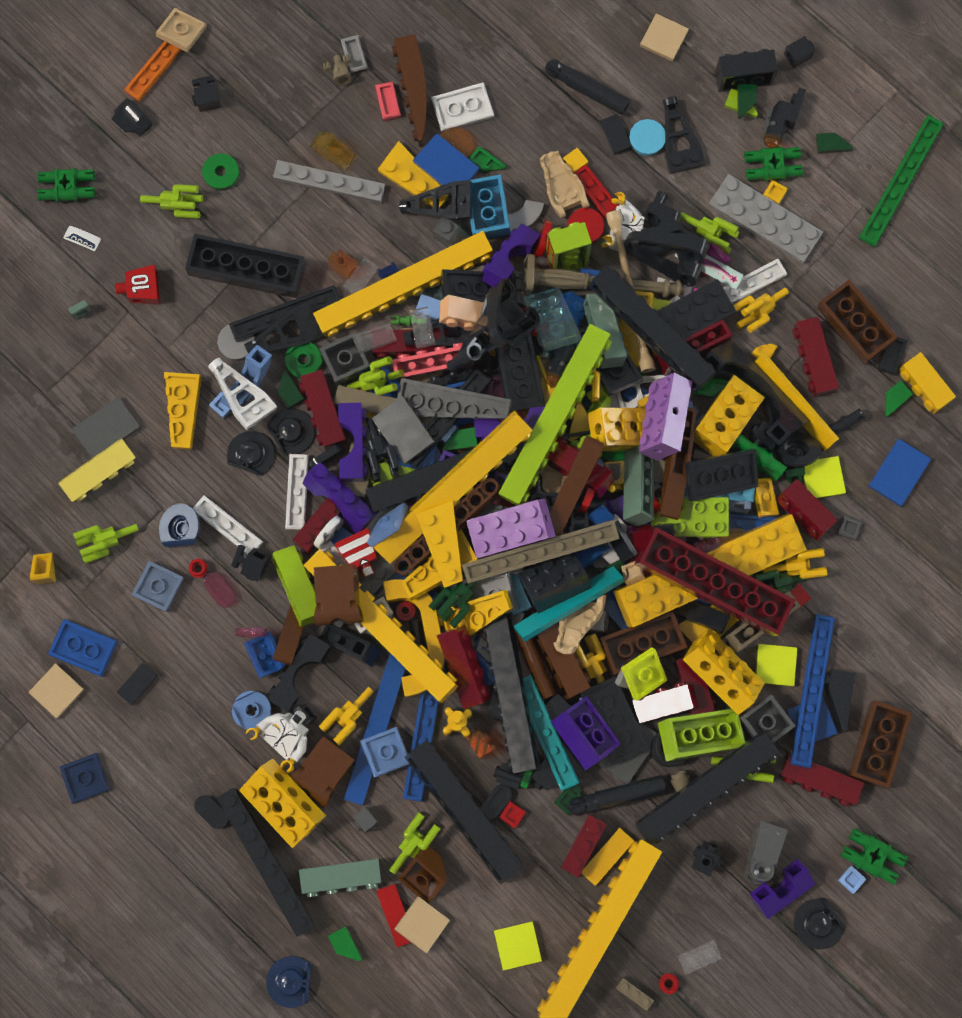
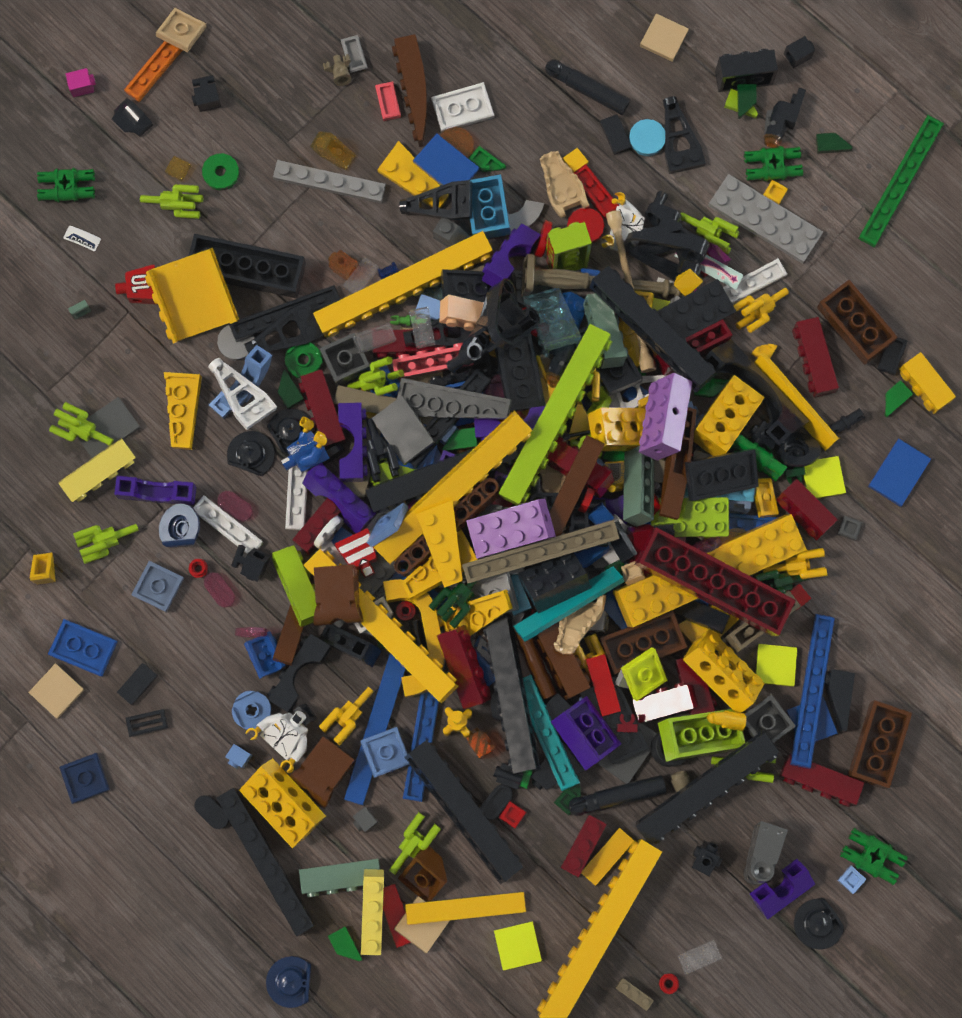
none -> lime plant [49,402,114,446]
none -> dark pink brick [65,68,96,97]
none -> dark purple arch [114,476,197,506]
none -> black tile [126,709,168,737]
none -> yellow panel [145,248,239,344]
none -> clear yellow tile [165,156,191,181]
none -> clear pink tile [218,491,253,522]
none -> medium blue plate [226,744,253,769]
none -> blue torso [281,416,329,472]
none -> light yellow brick [361,869,384,955]
none -> yellow tile [405,892,526,925]
none -> red tile [586,654,621,716]
none -> dark red tile [617,714,638,733]
none -> yellow slope [674,269,703,296]
none -> yellow hinge [707,710,746,731]

